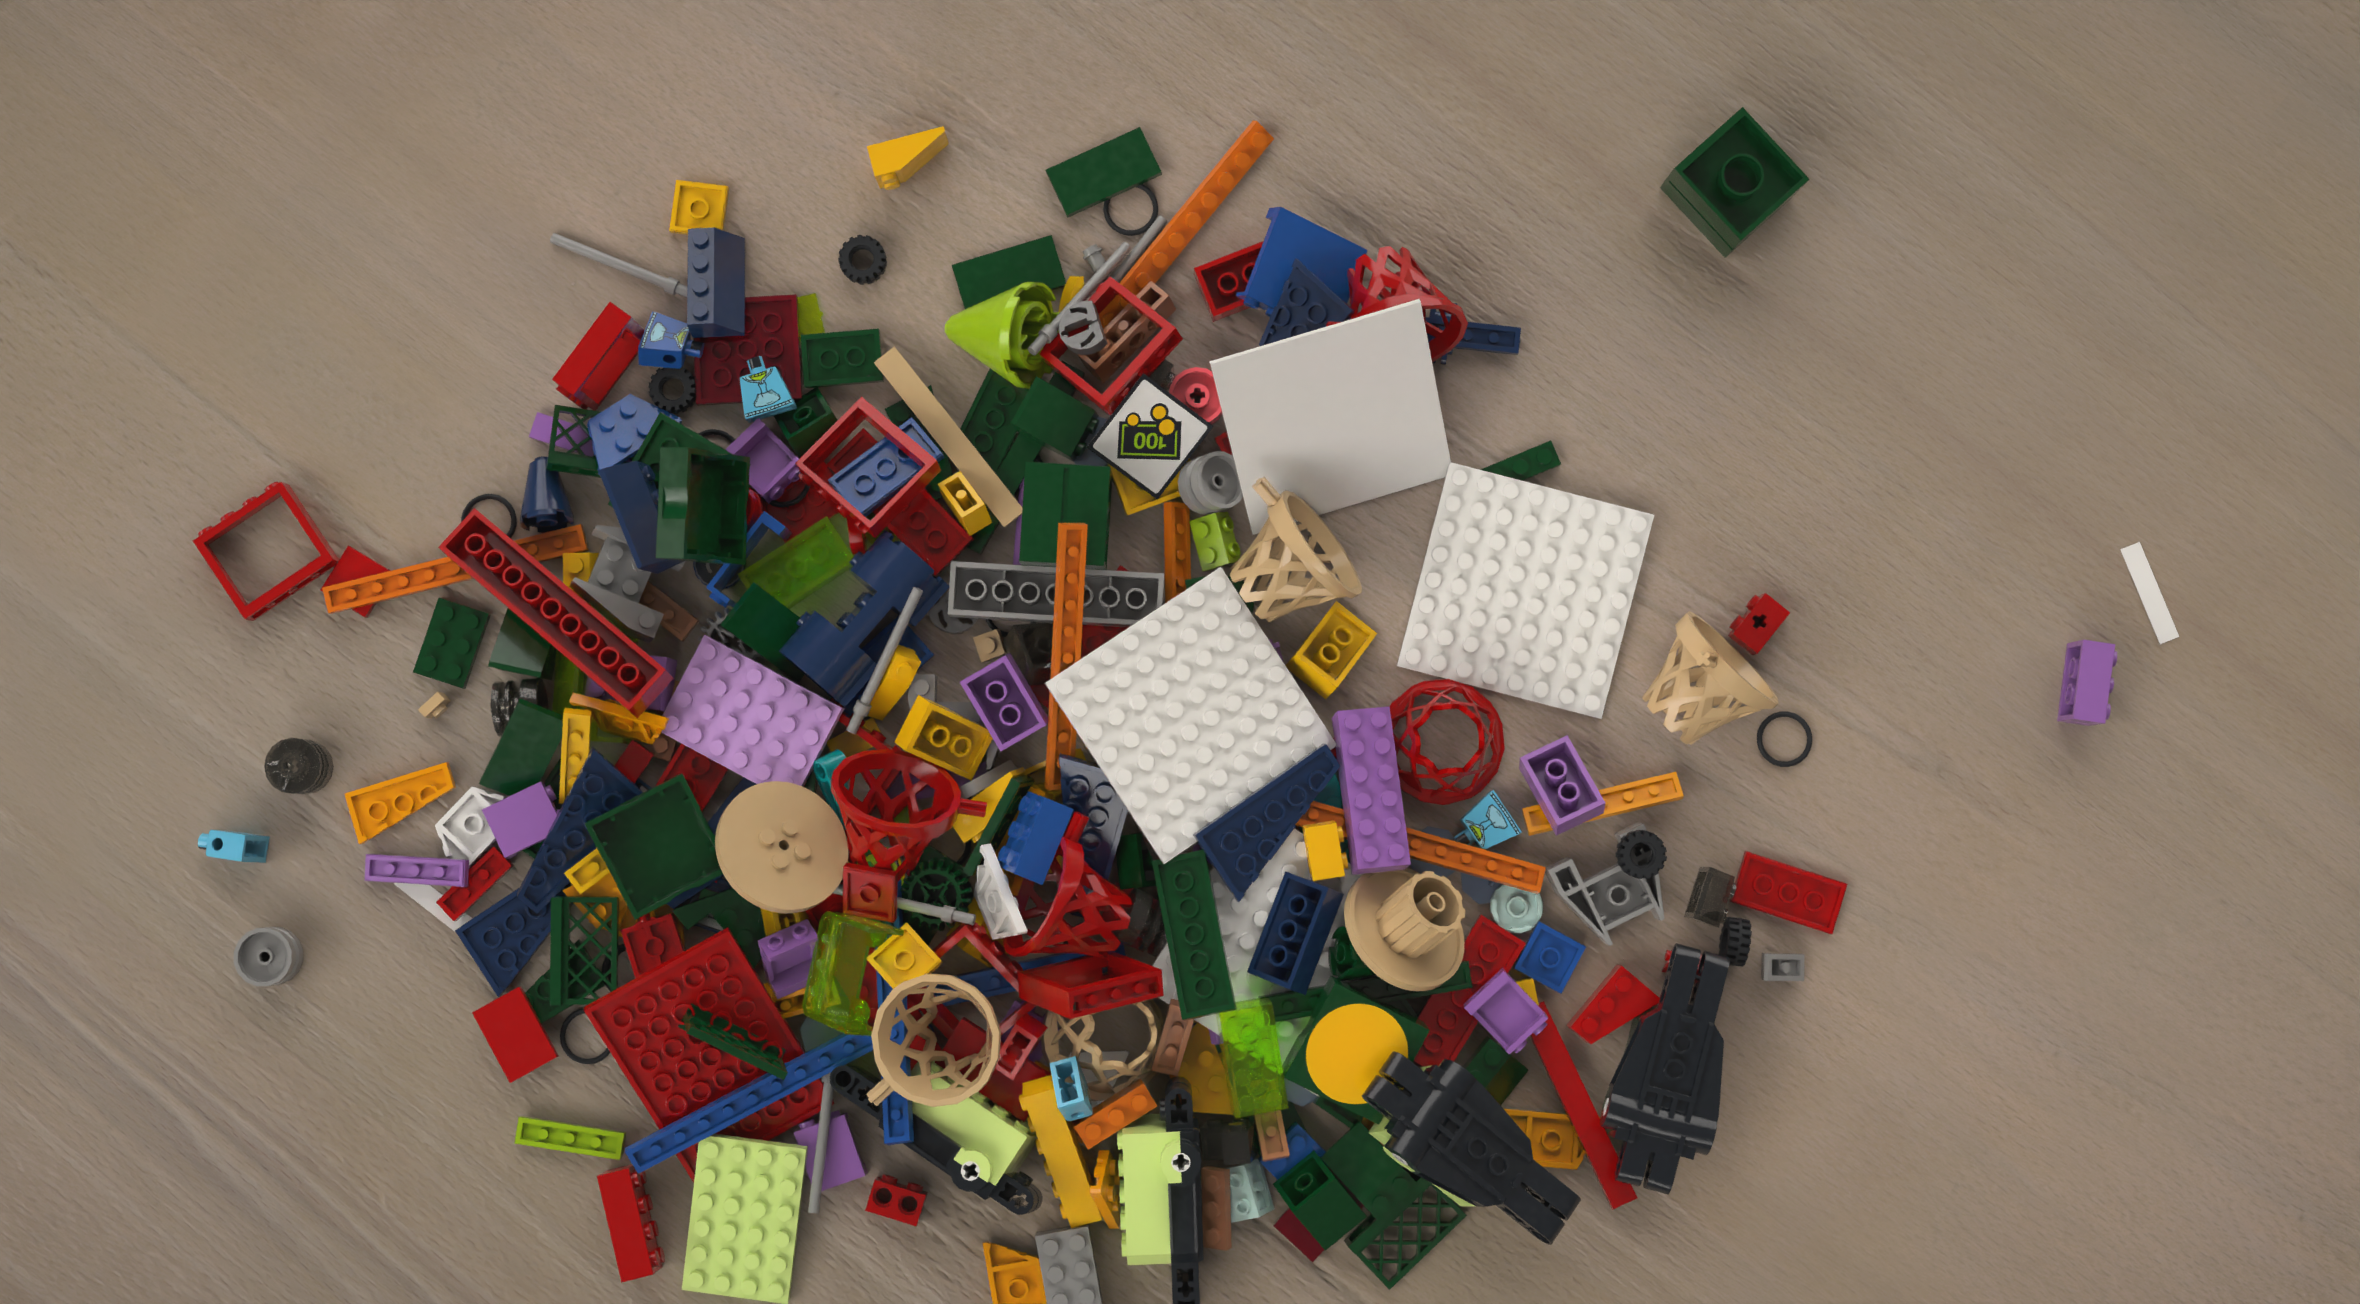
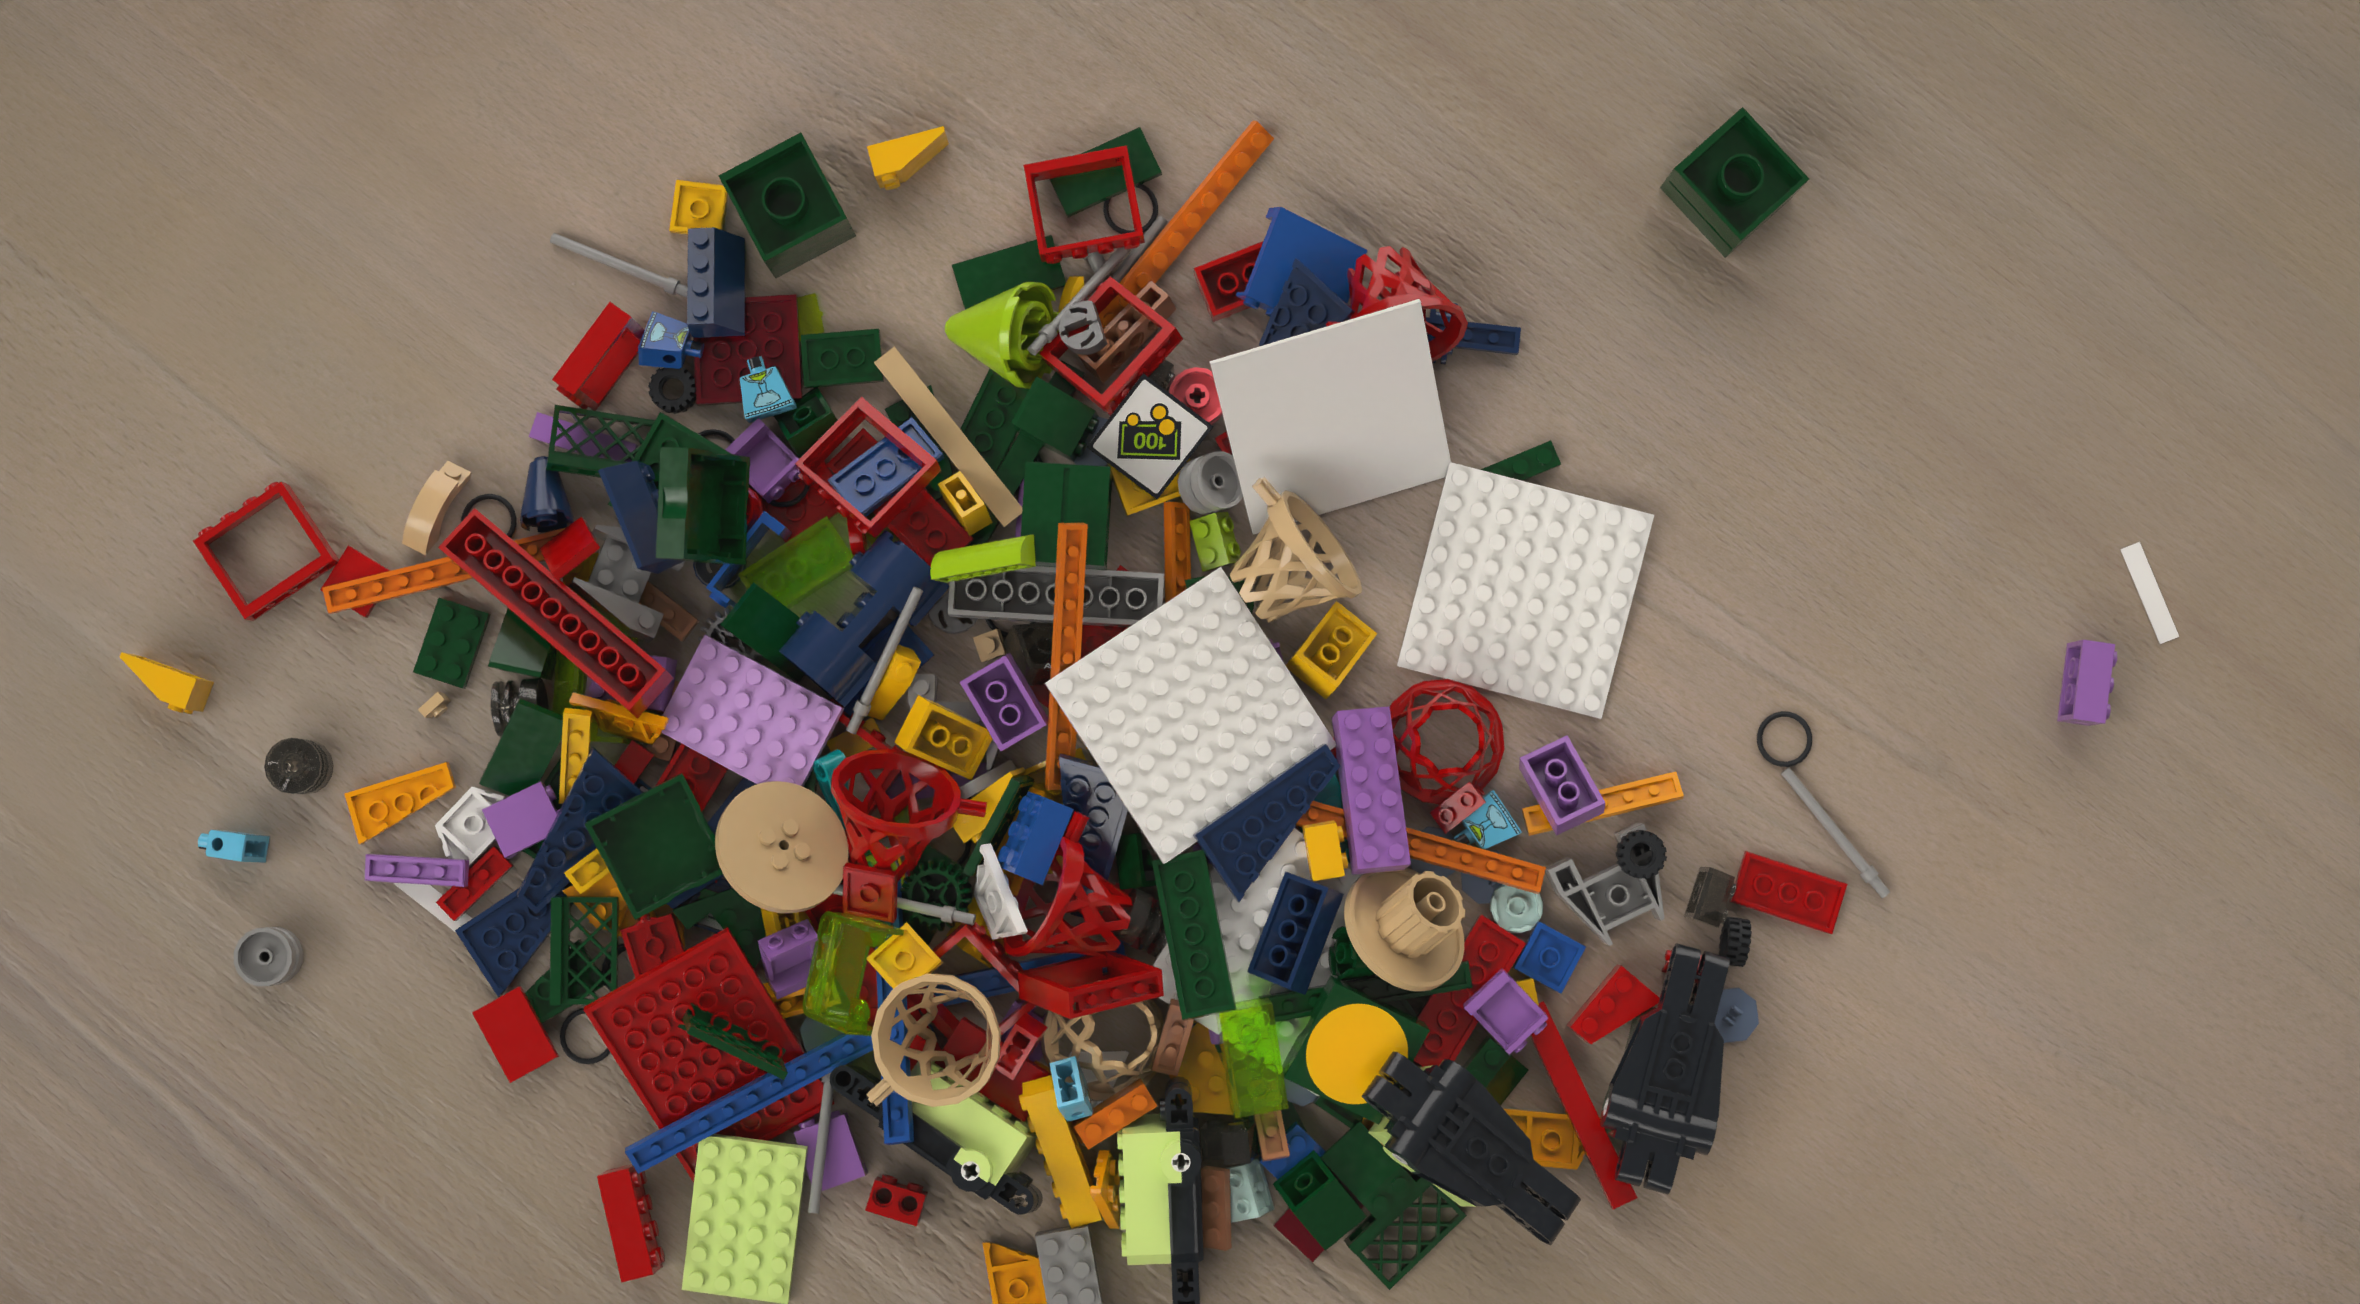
lime plate [514,1116,626,1160] -> none
blue wing [587,394,682,475] -> none
black tyre [838,235,887,285] -> none
tan piece [1642,611,1779,745] -> none
red brick [1728,593,1790,655] -> none
light grey slope [1761,953,1804,981] -> none
none -> yellow slope [120,652,214,714]
none -> tan arch [402,461,471,555]
none -> red tile [539,516,600,580]
none -> dark green piece [718,132,856,278]
none -> lime brick [930,534,1036,583]
none -> red window [1023,145,1145,264]
none -> hinge [1430,781,1486,834]
none -> sand blue piece [1714,988,1759,1043]
none -> light grey bar [1781,767,1890,898]

